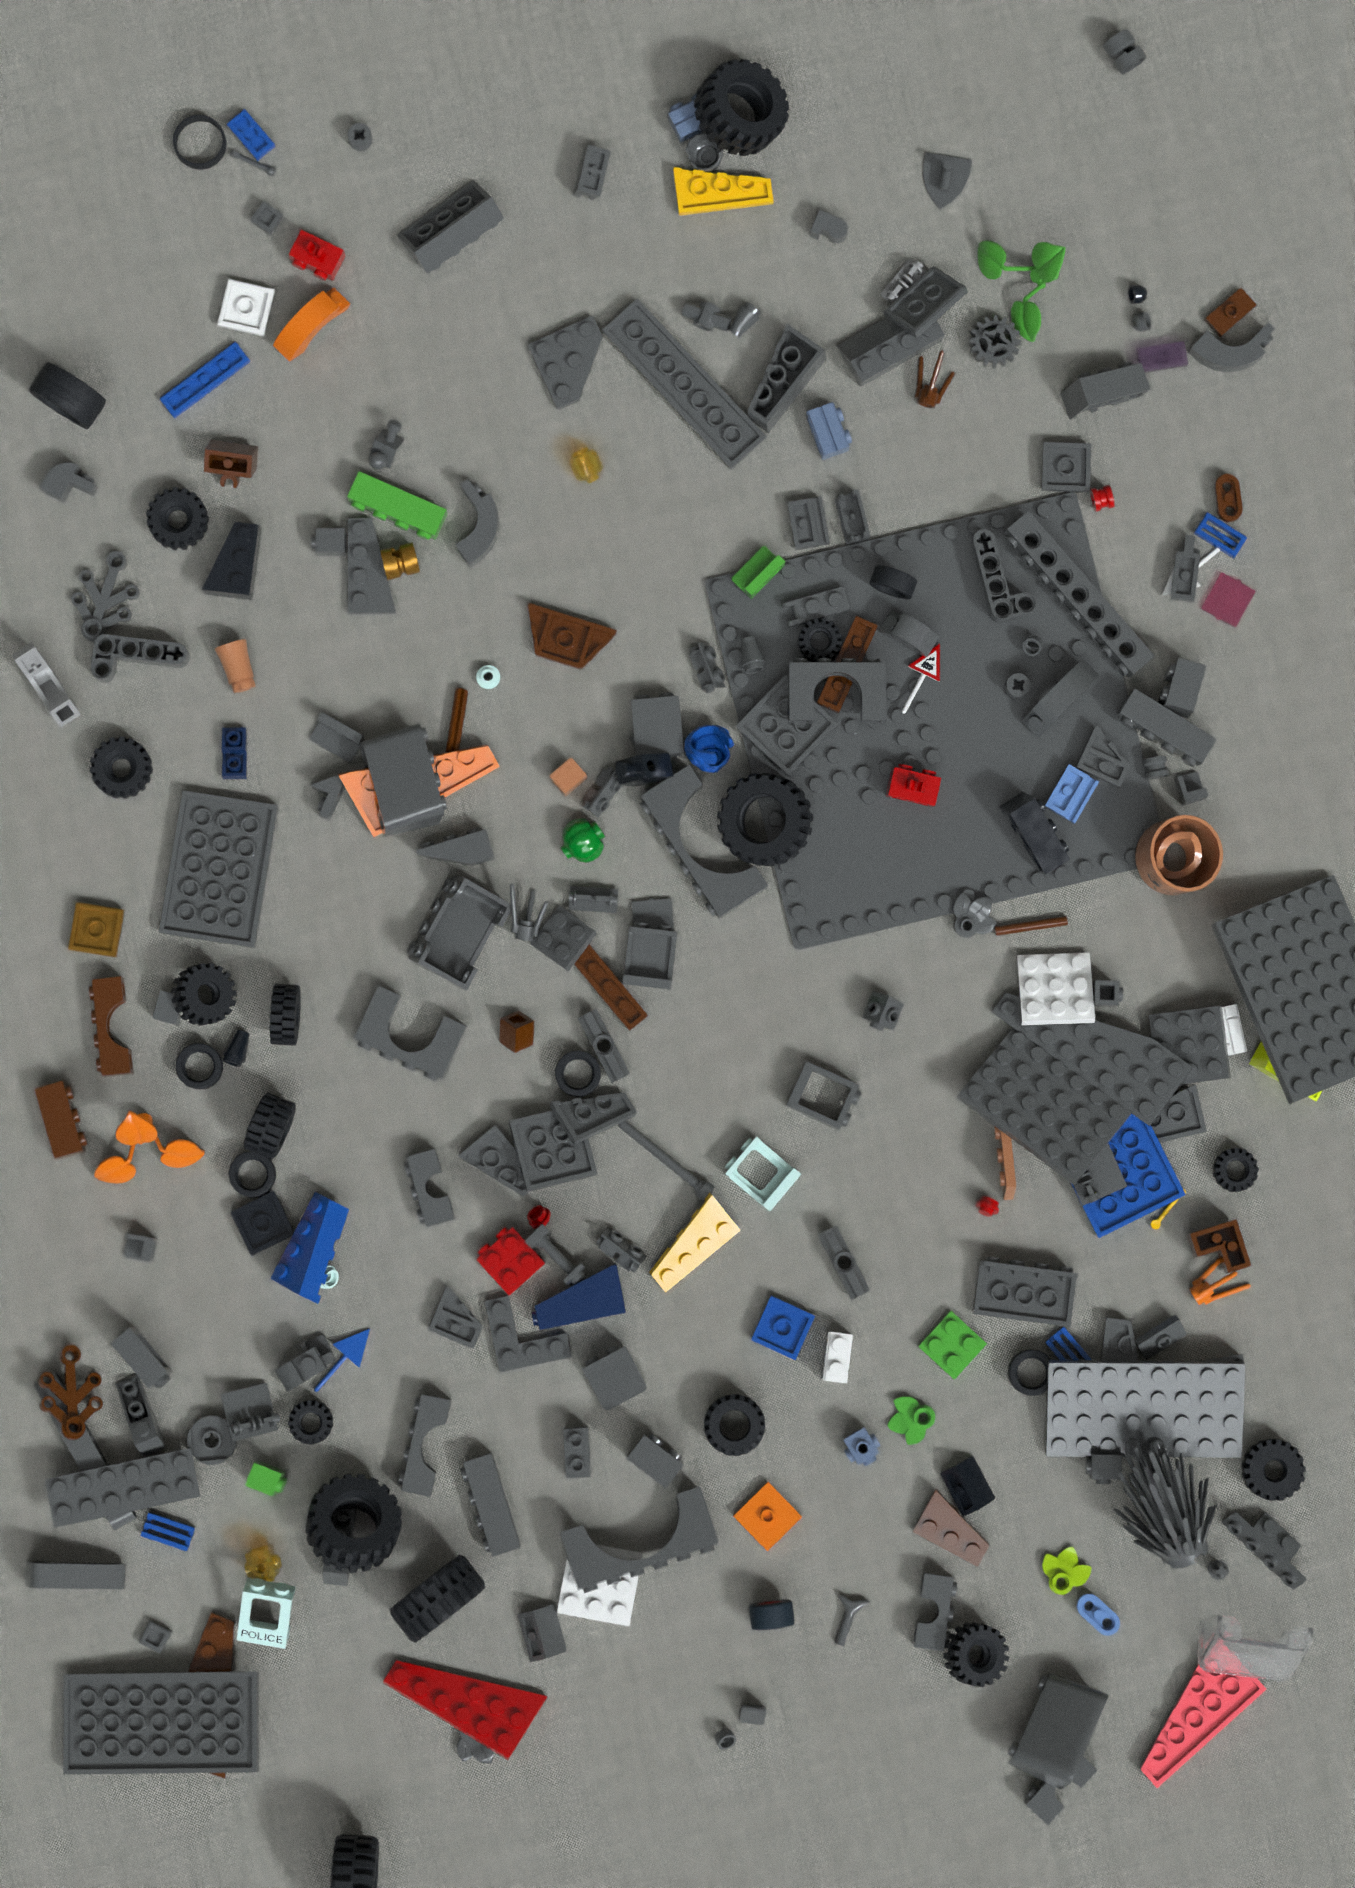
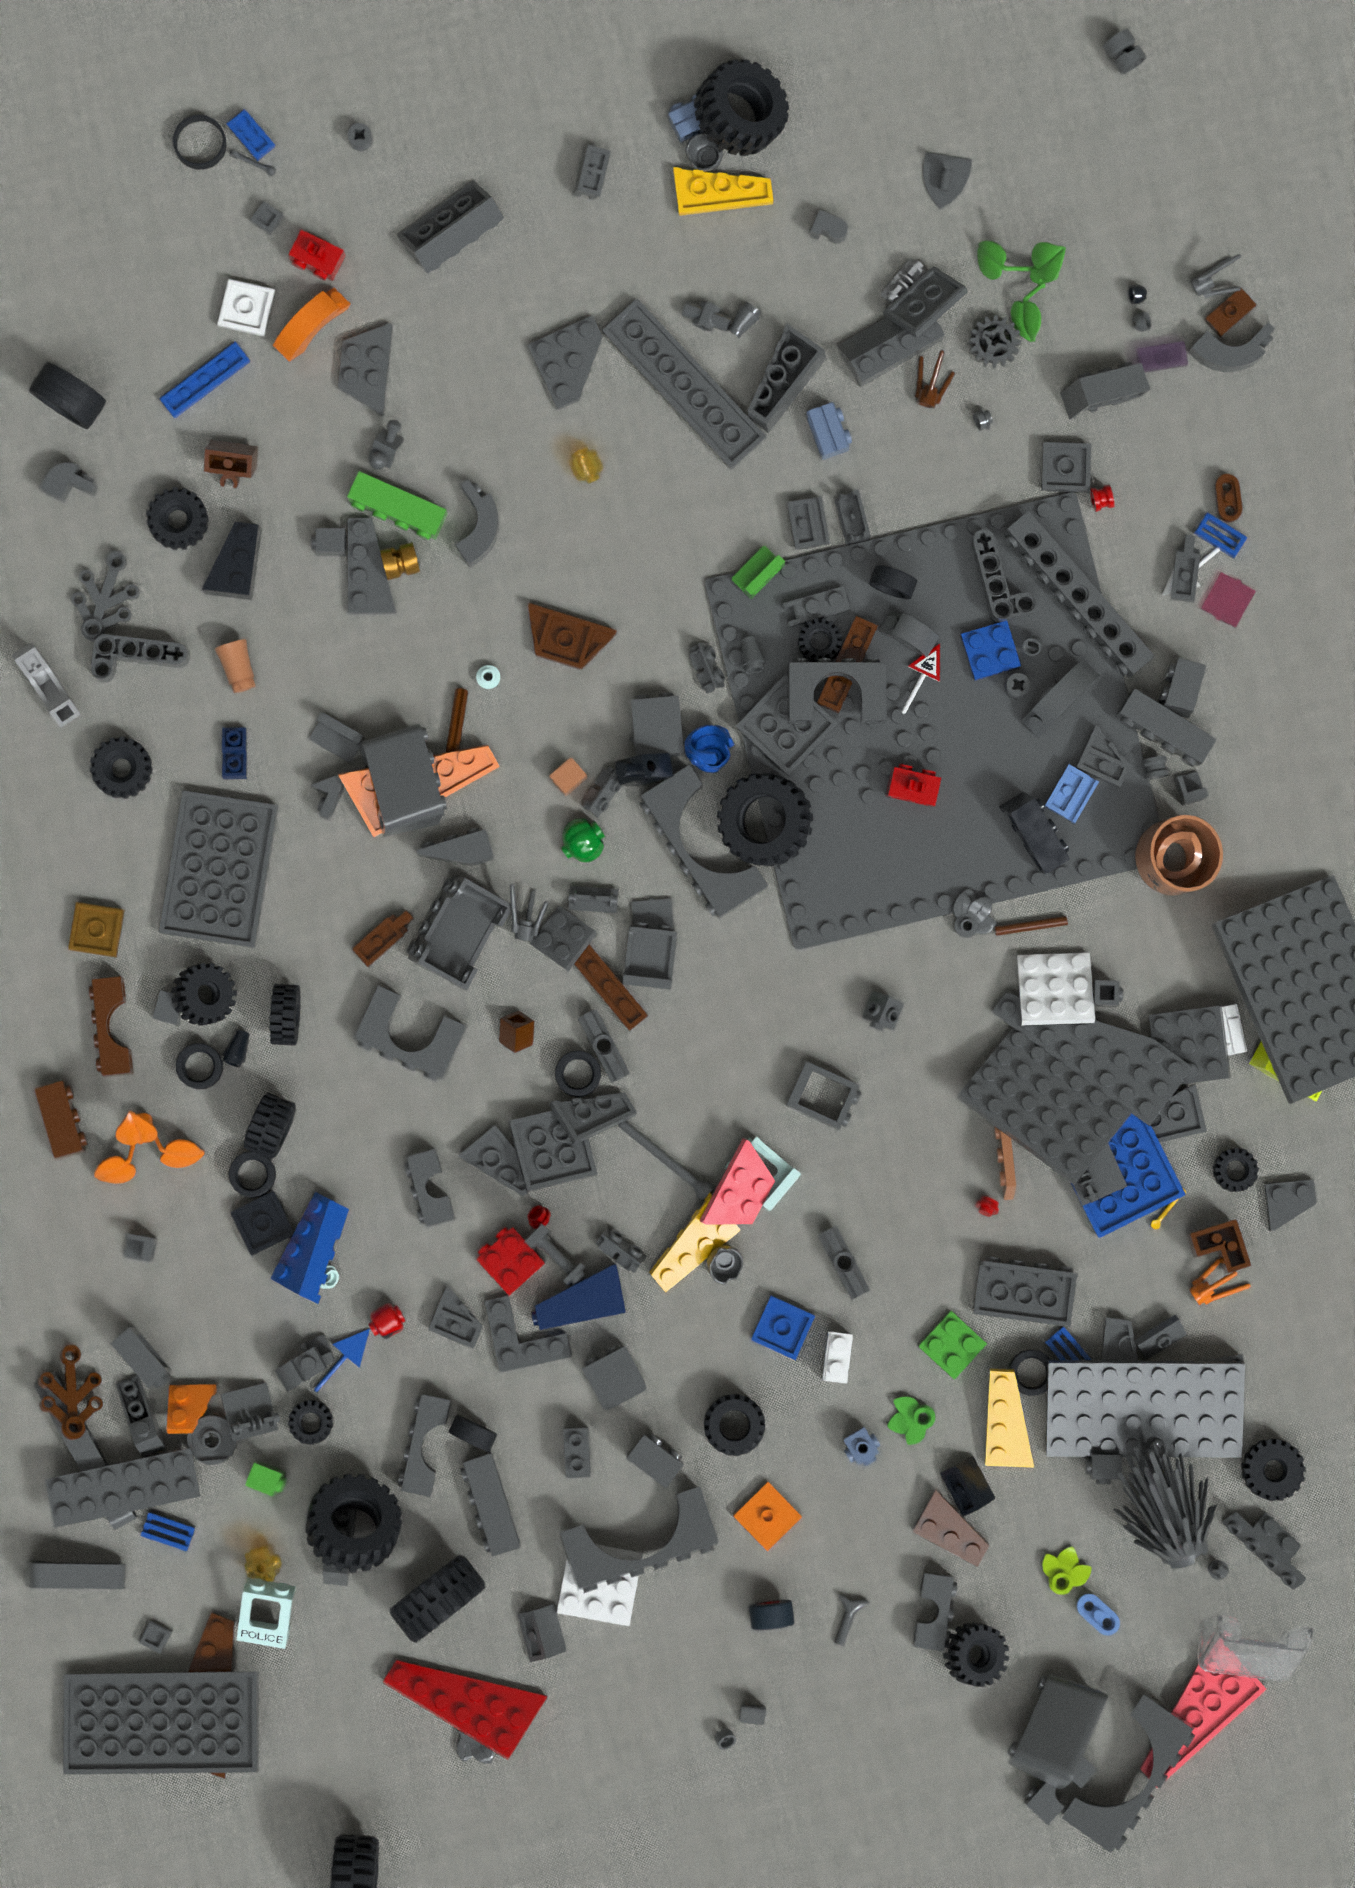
none -> orange wing [167,1384,217,1434]
none -> dark grey wing [338,324,393,416]
none -> reddish brown hinge [352,910,414,968]
none -> red head [368,1303,406,1339]
none -> black tyre [448,1415,497,1452]
none -> coral wing [699,1138,775,1225]
none -> dark grey hair [707,1245,743,1285]
none -> blue plate [960,621,1021,681]
none -> dark grey plate [973,408,993,431]
none -> yellow wing [985,1368,1034,1468]
none -> dark grey arch [1062,1693,1196,1853]
none -> dark grey plant [1190,254,1241,299]
none -> dark grey wing [1264,1179,1317,1231]

